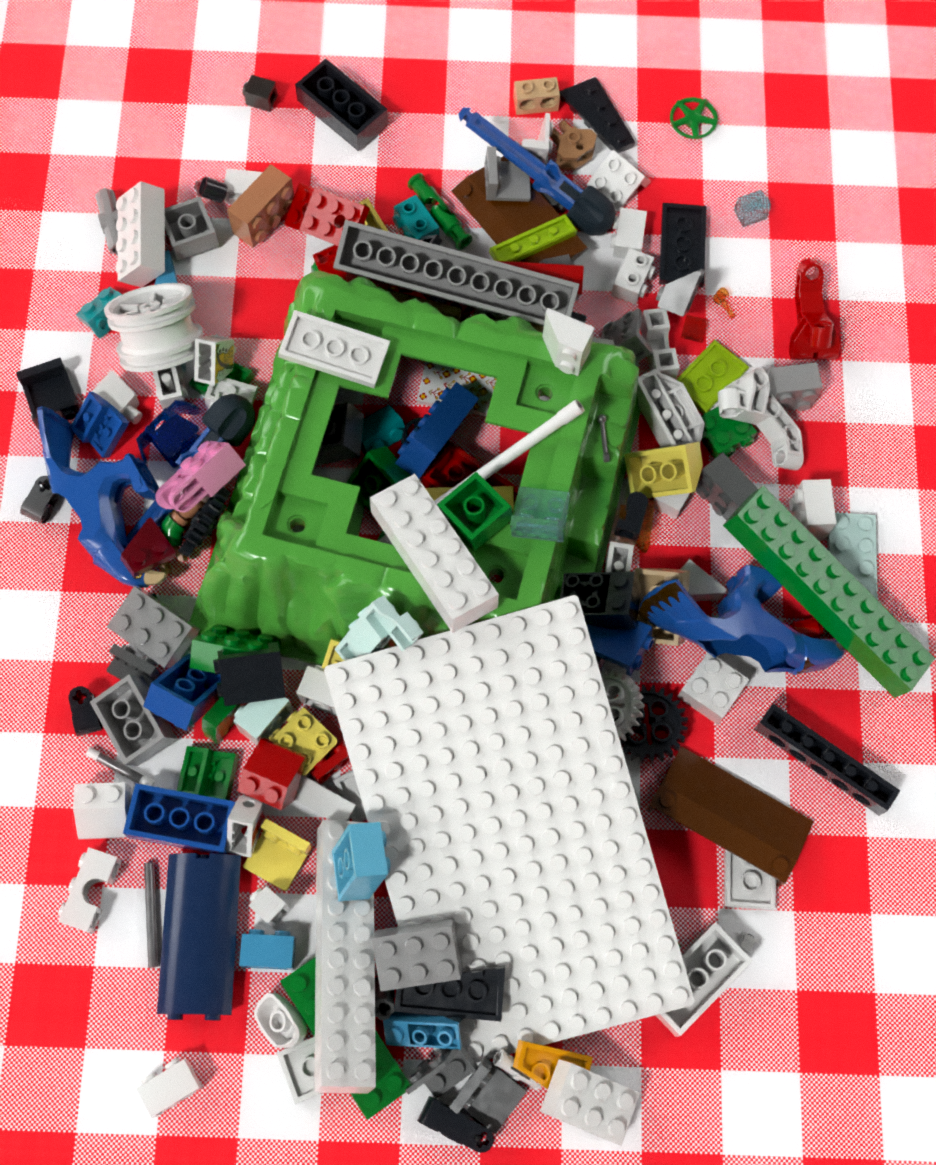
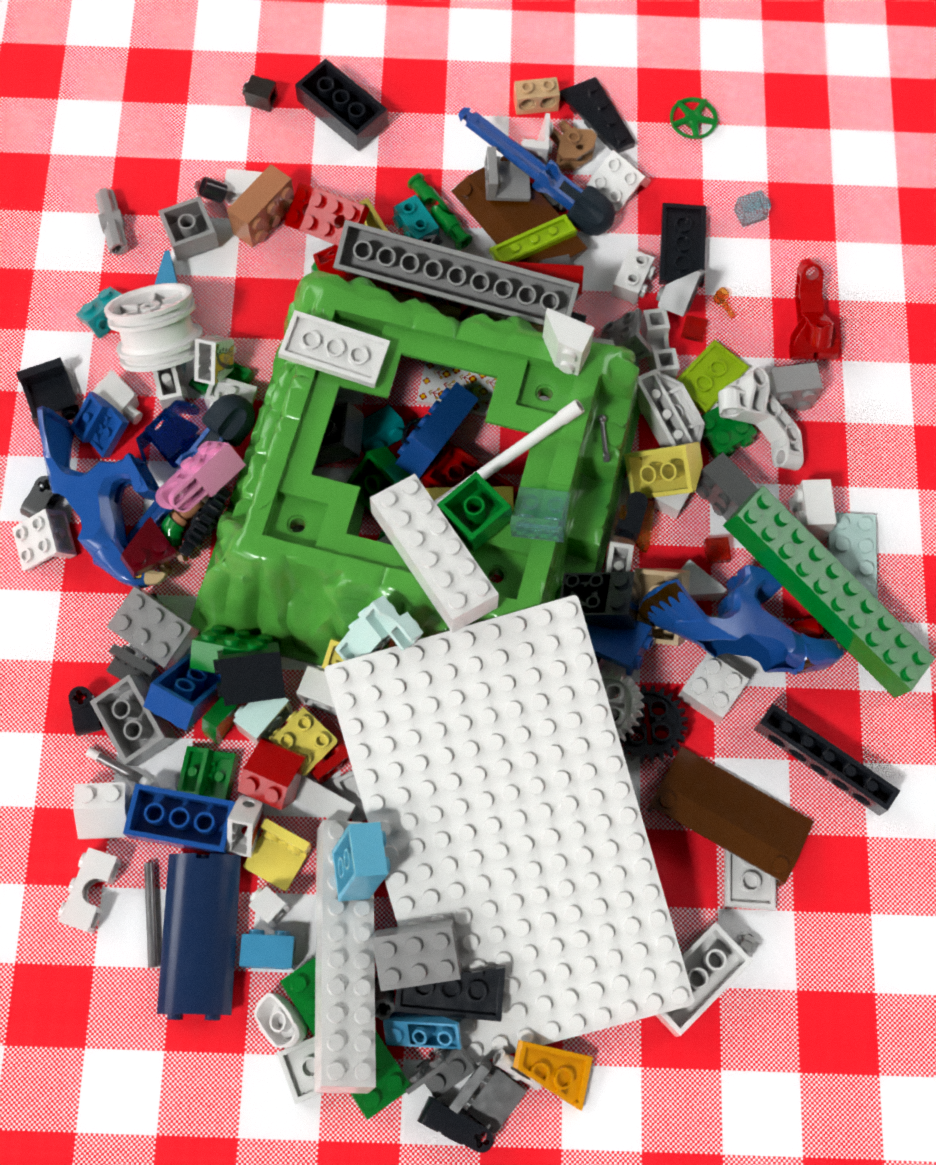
white brick [116,181,165,288] -> none
white brick [136,1057,203,1118] -> none
white brick [540,1059,640,1146] -> none
white brick [610,207,647,259] -> none
none -> white bracket [12,509,77,571]
none -> clear red plate [703,537,731,564]

